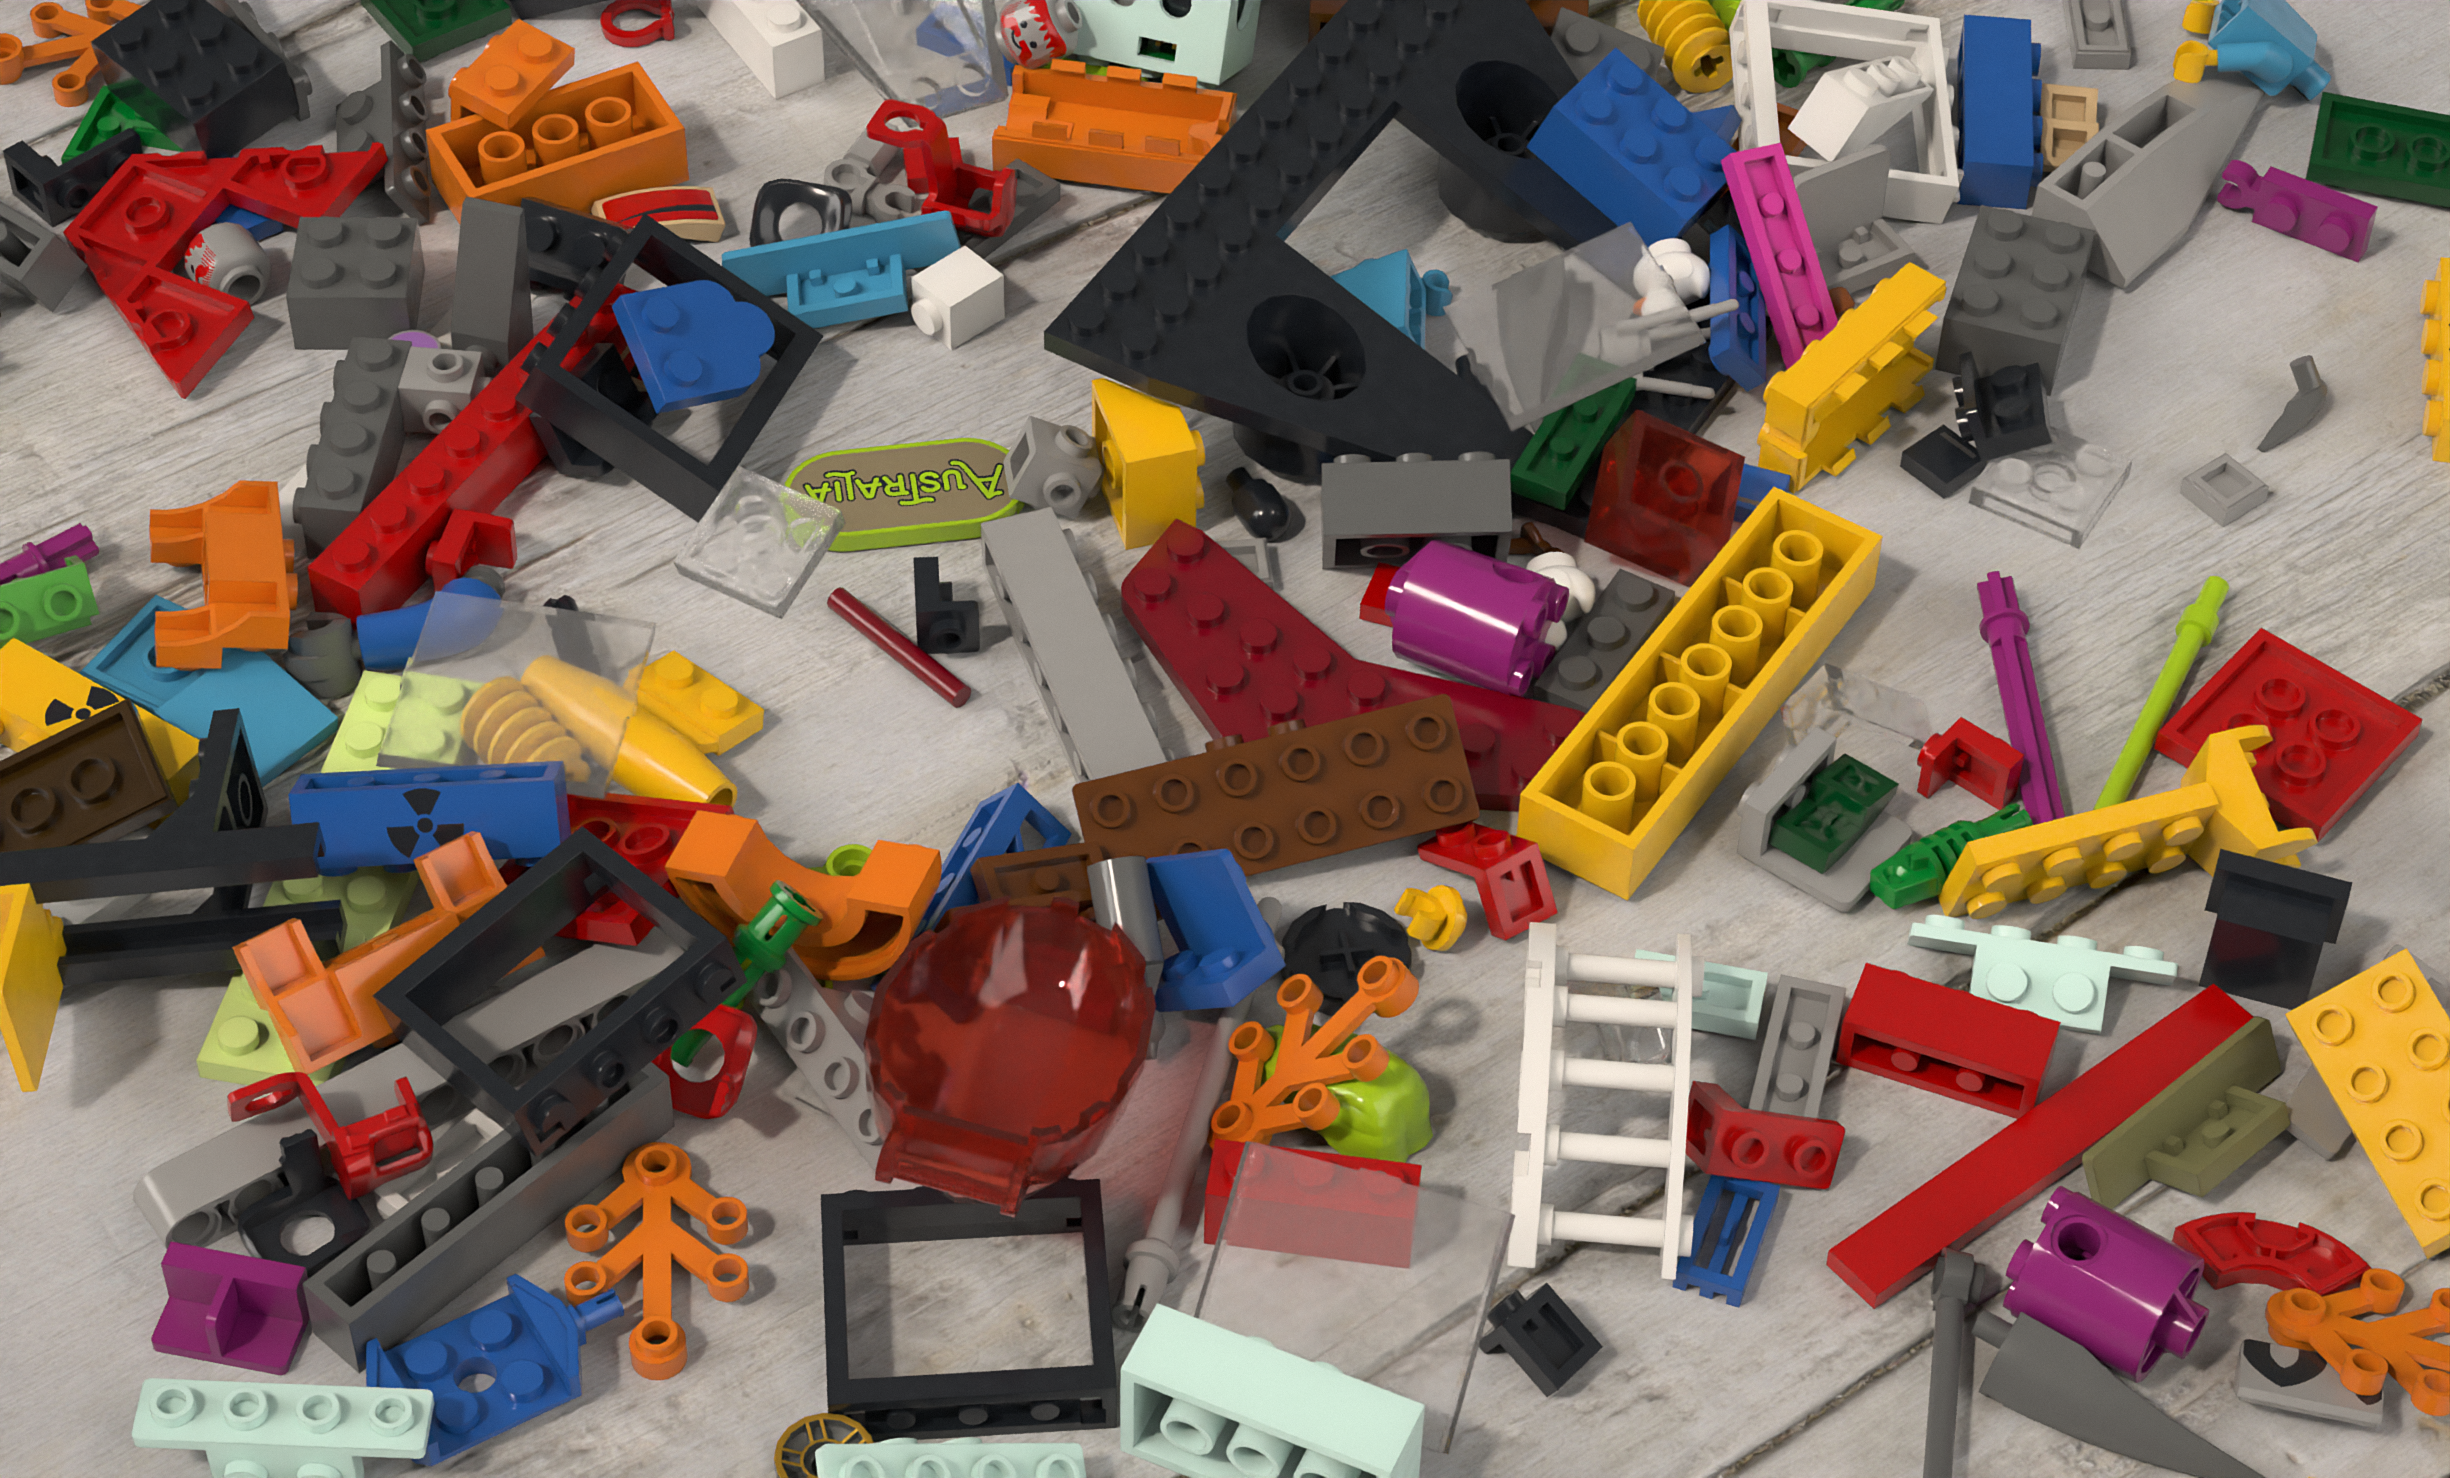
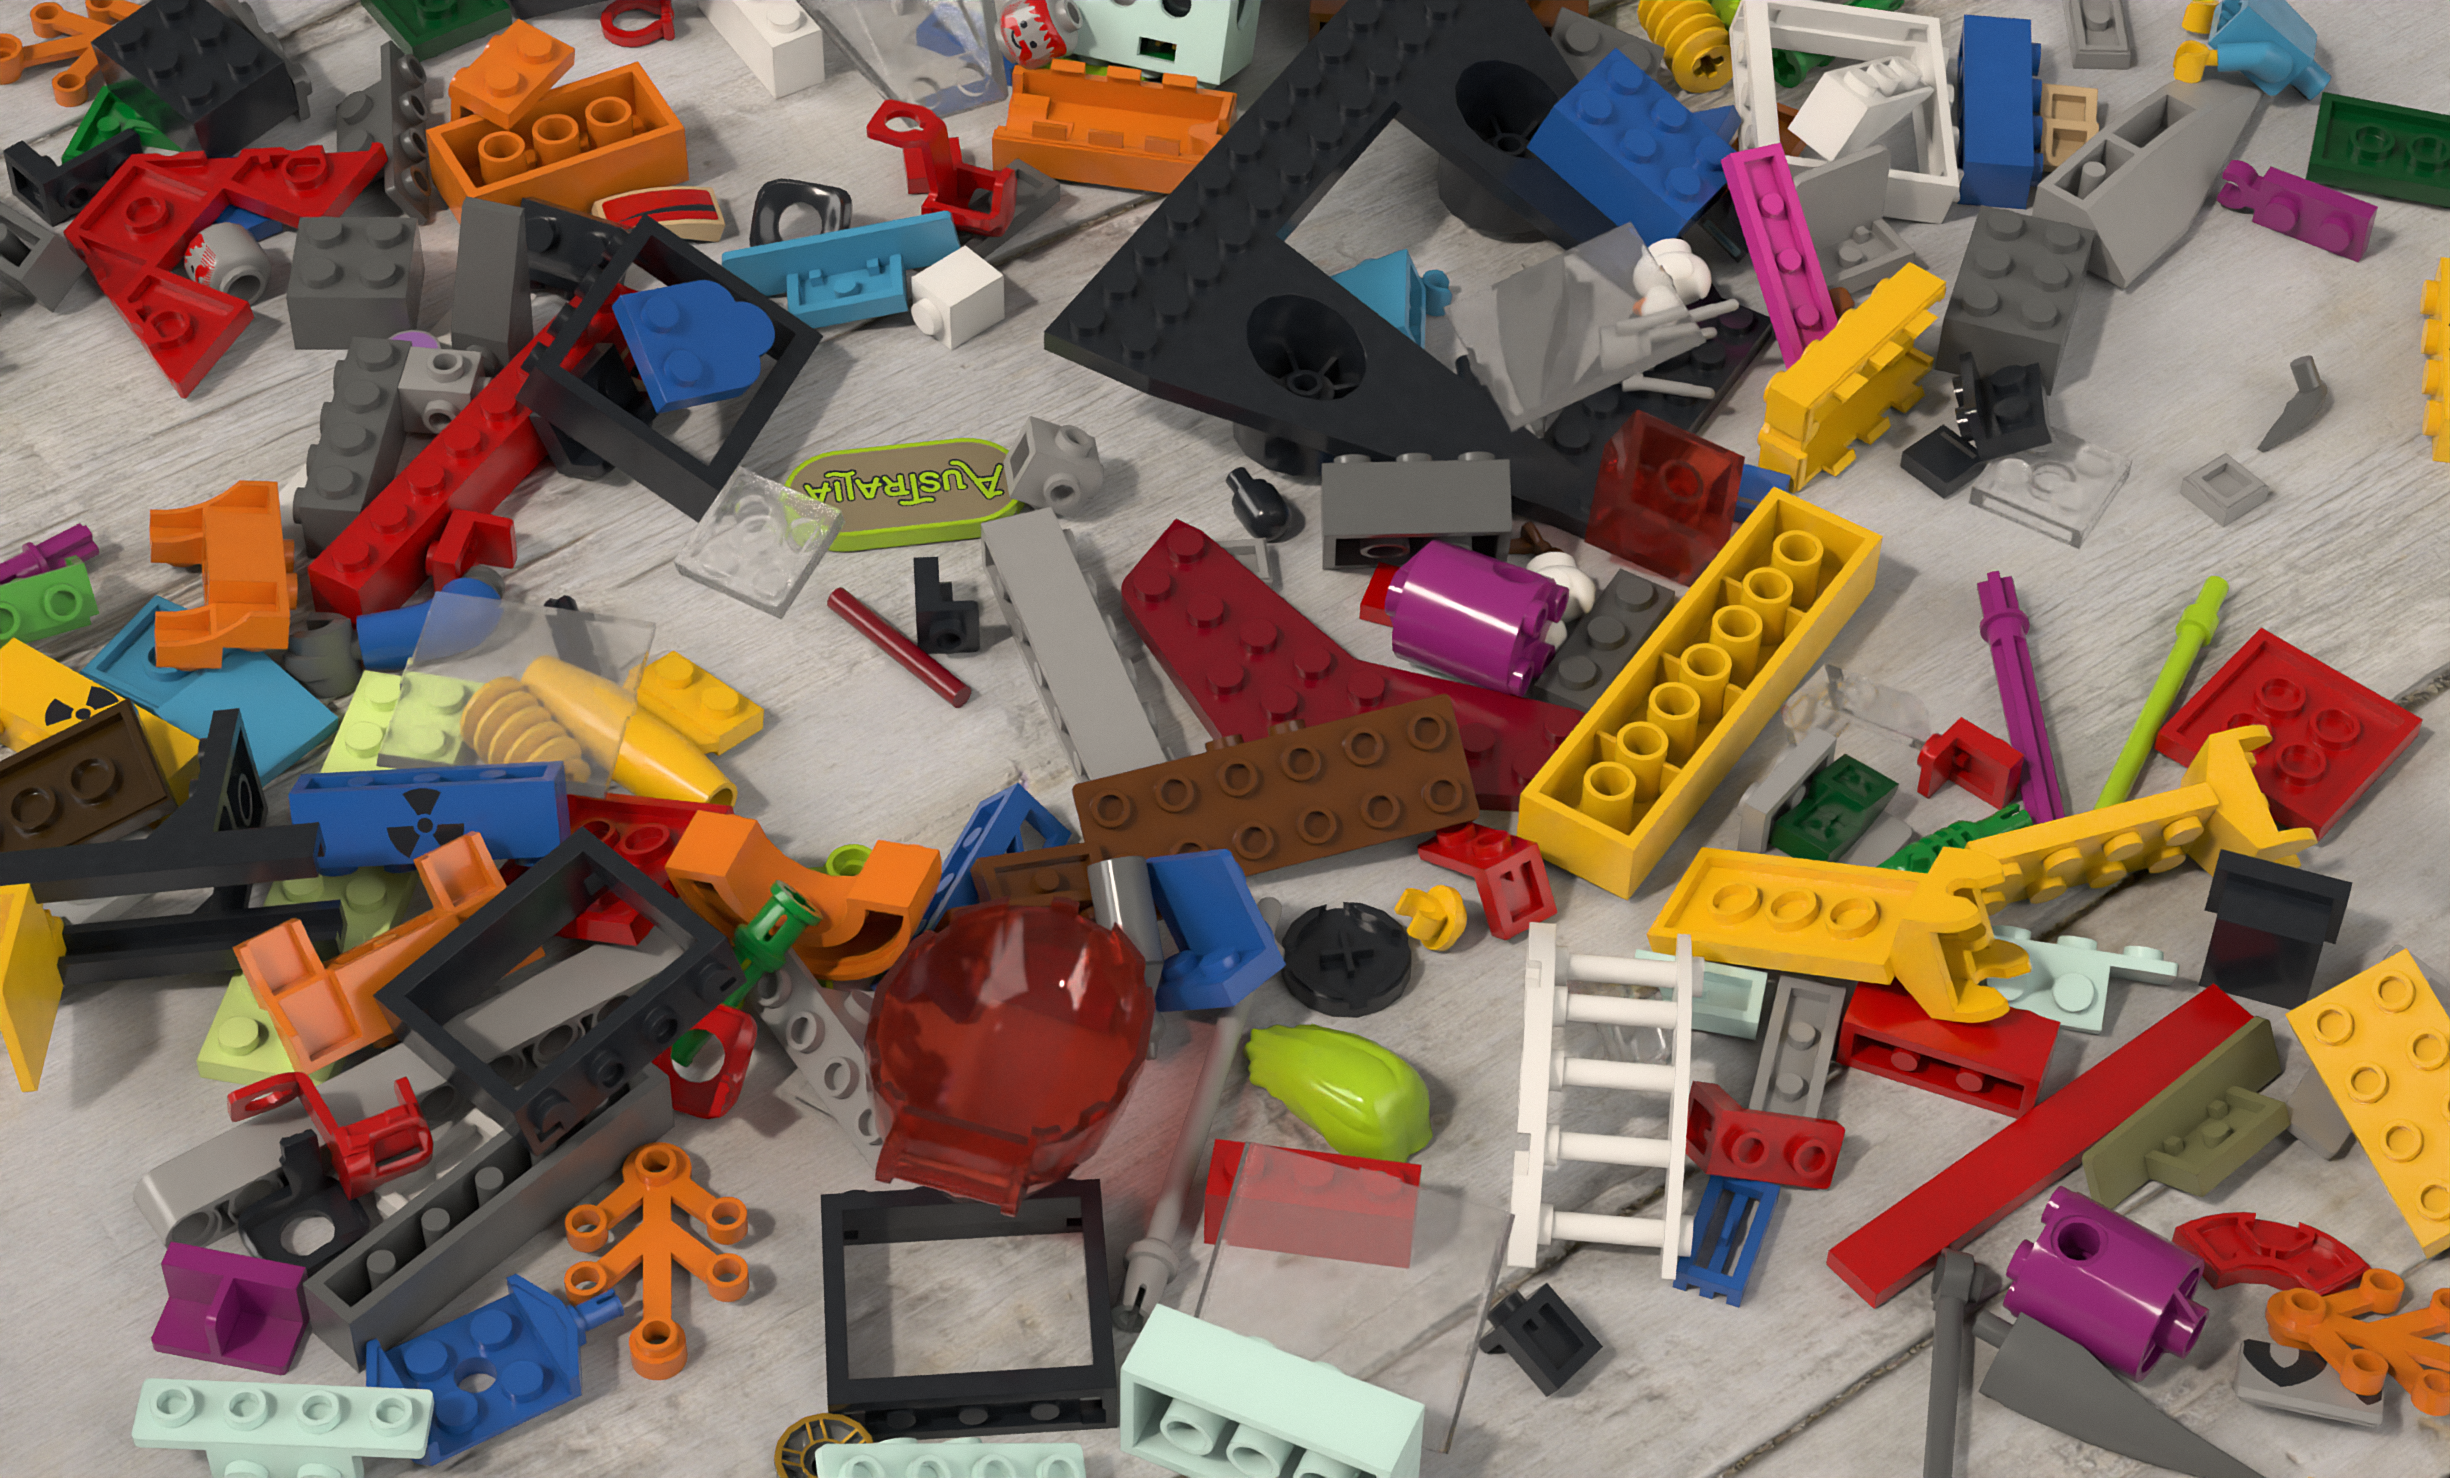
light grey bar [824,122,915,223] -> none
yellow slope [1092,378,1205,550] -> none
orange plant [1207,956,1419,1150] -> none
dark green plate [1510,359,1637,511] -> none
blue plate [1708,224,1767,392] -> none
none -> yellow hinge [1646,846,2032,1023]

